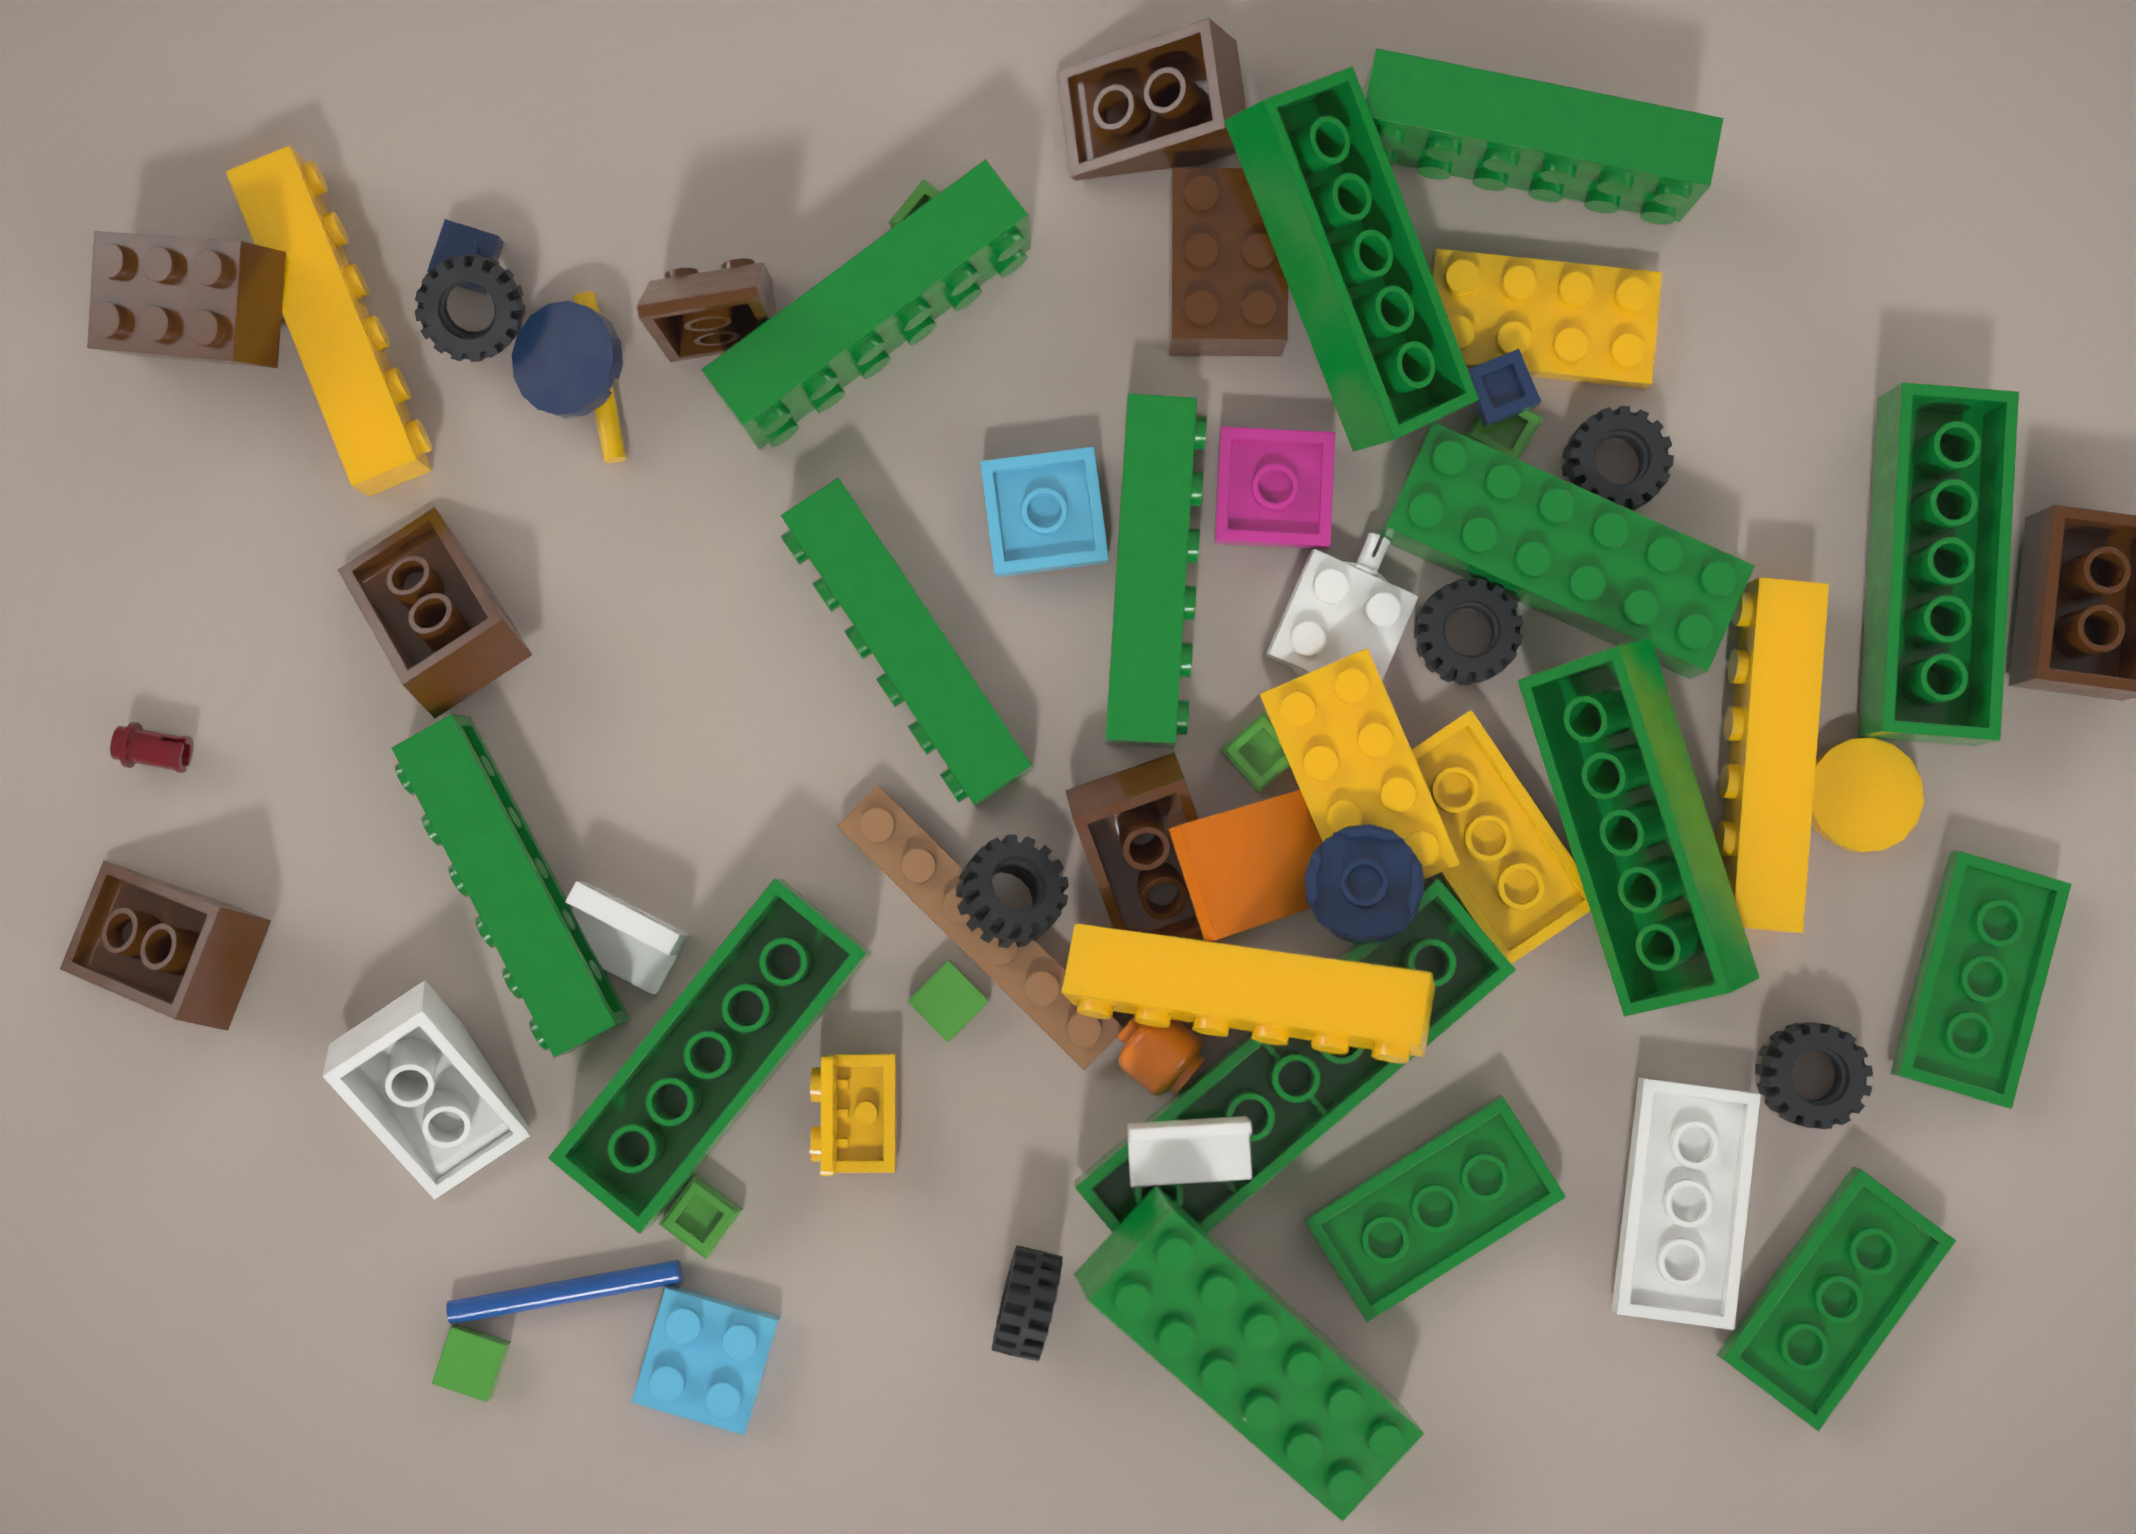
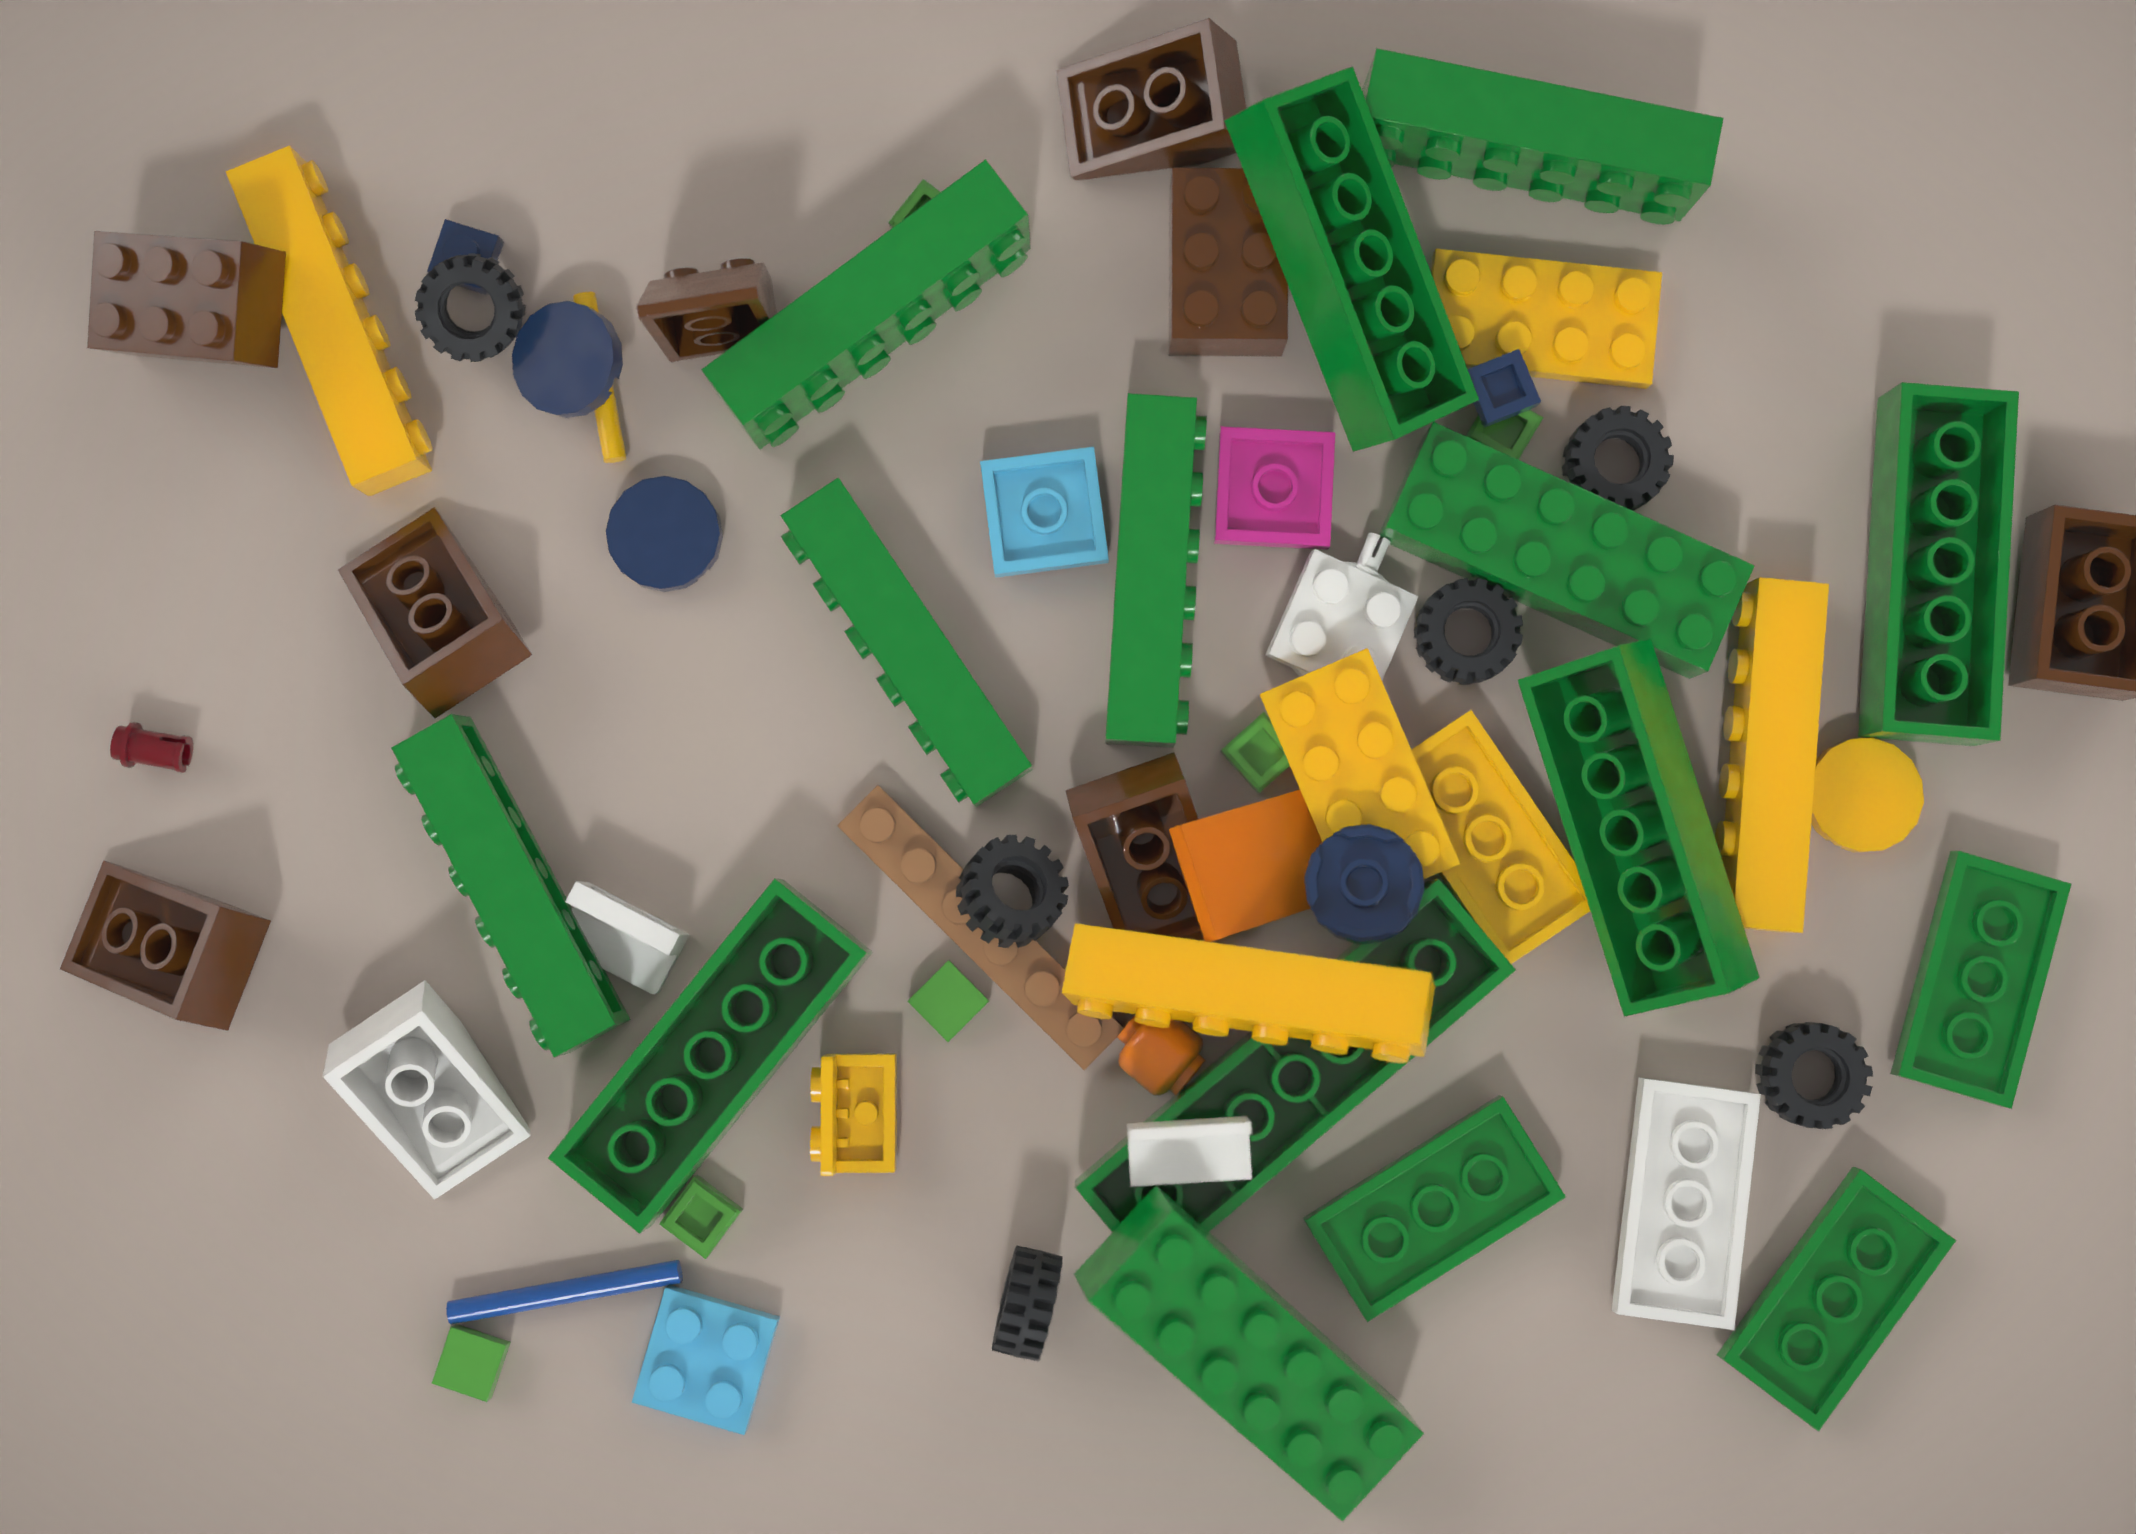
none -> dark blue tile [606,476,723,592]

